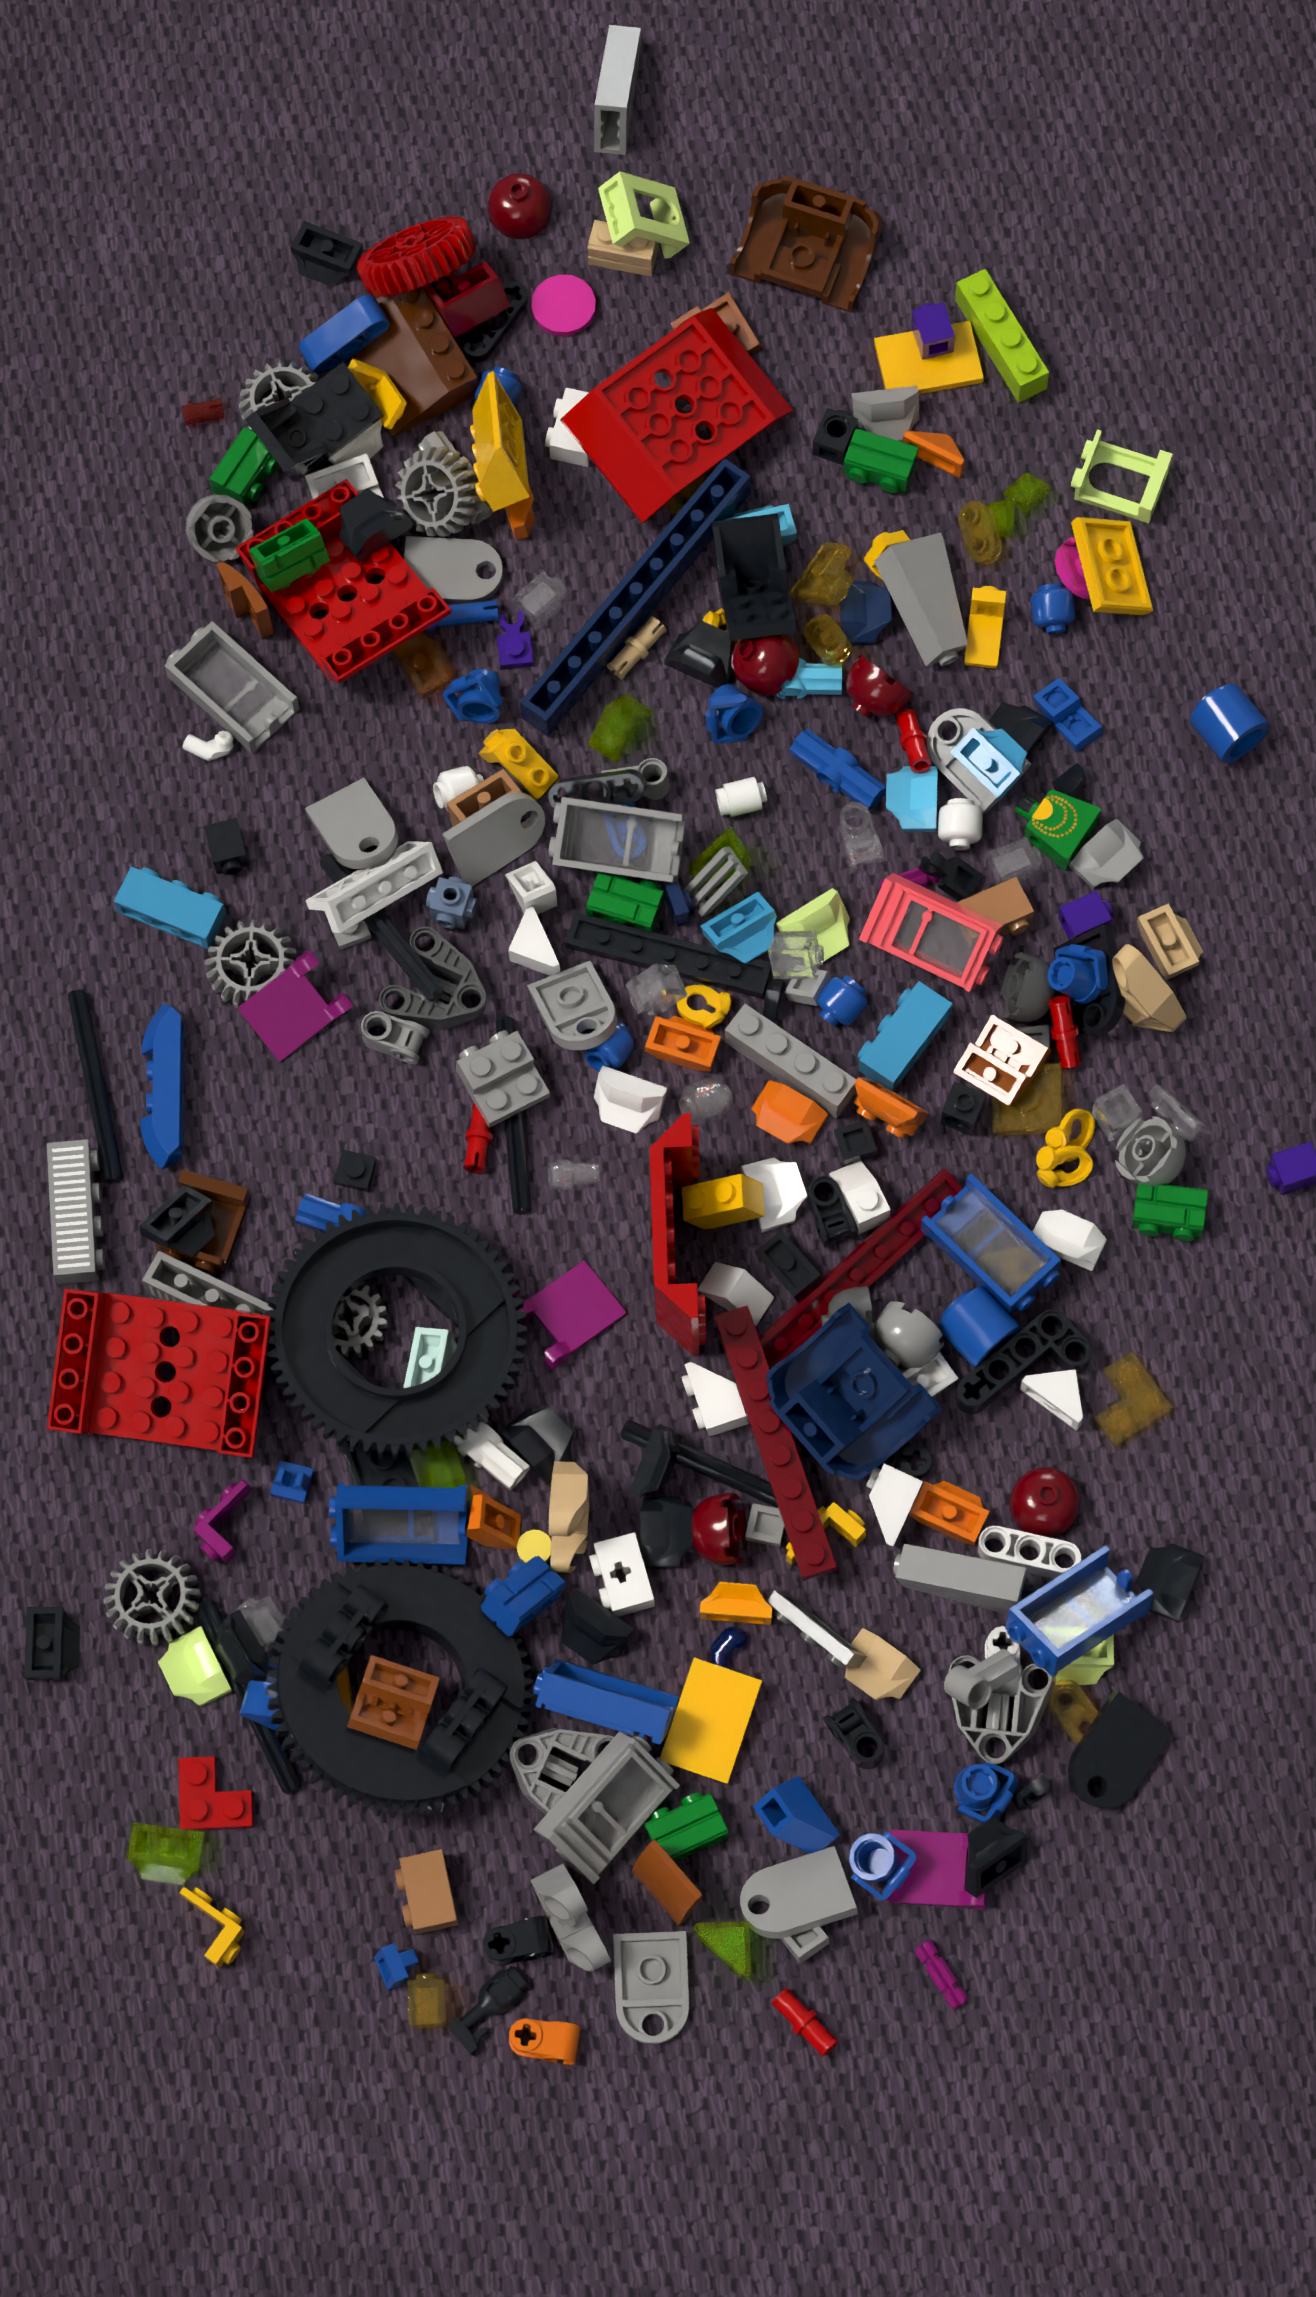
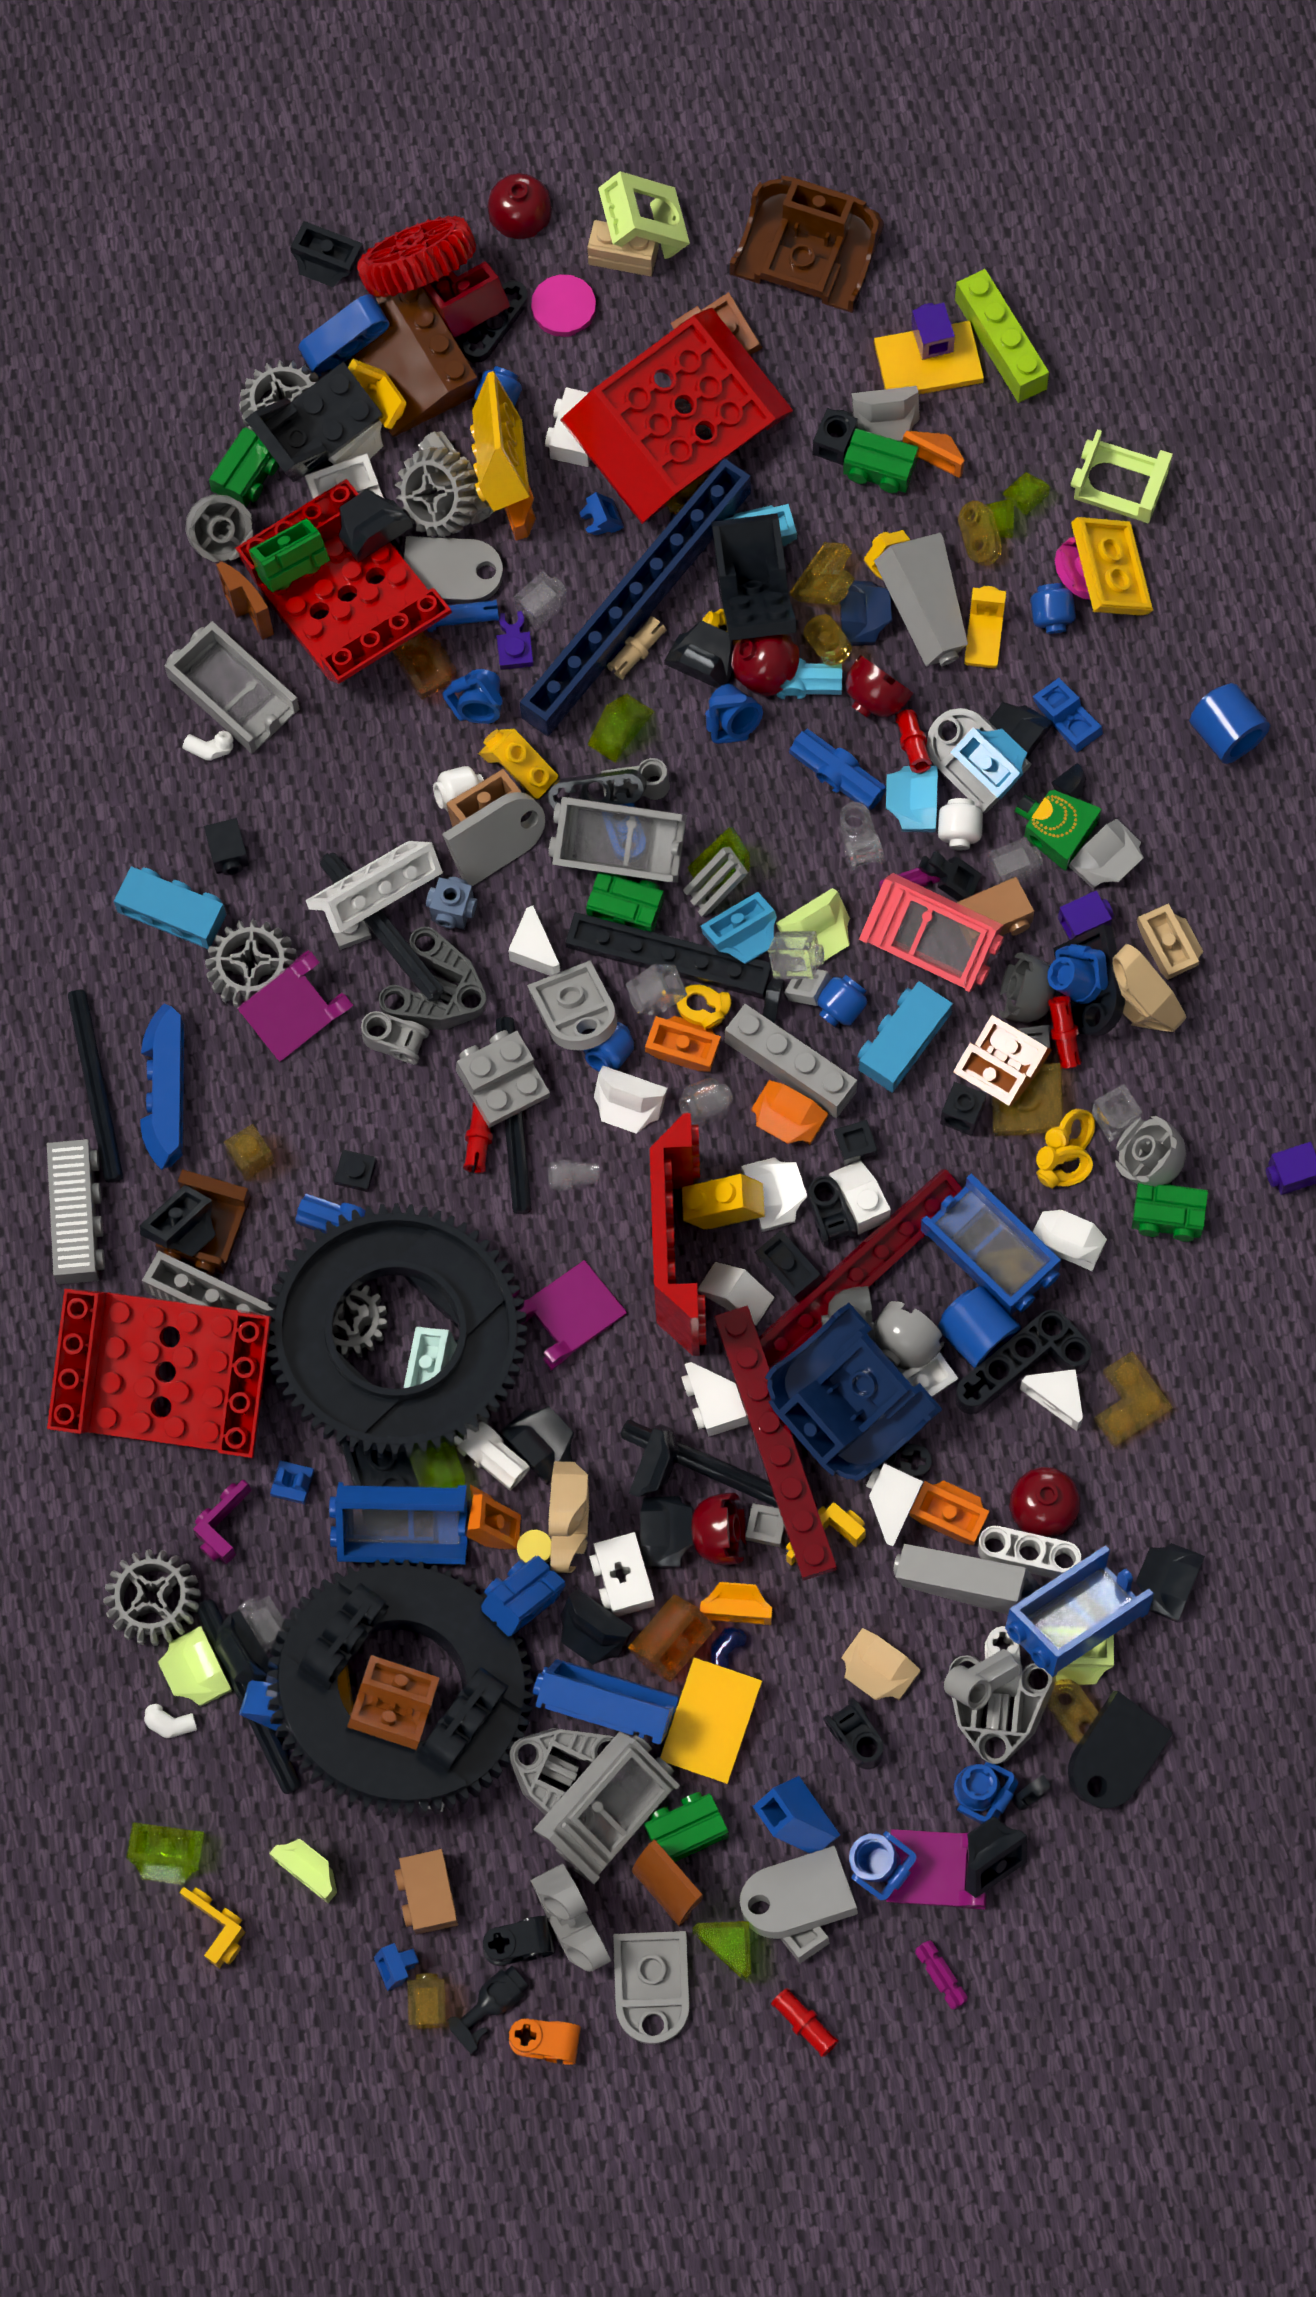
black slope [24,1607,80,1680] -> none
red plate [179,1756,253,1832] -> none
clear red pin [181,398,224,427] -> none
light grey tile [305,778,398,869] -> none
white slope [505,861,557,915] -> none
slope [594,25,641,155] -> none
dark blue plate [665,882,694,927] -> none
white brick [715,777,767,817] -> none
plate [766,1590,867,1669] -> none
orange slope [854,1077,929,1139] -> none
clear plate [1148,1084,1212,1142] -> none
none -> white arm [144,1704,197,1738]
none -> clear yellow brick [224,1124,275,1181]
none -> yellowish green slope [269,1839,337,1903]
none -> blue tile [580,492,624,535]
none -> clear orange brick [628,1594,716,1682]

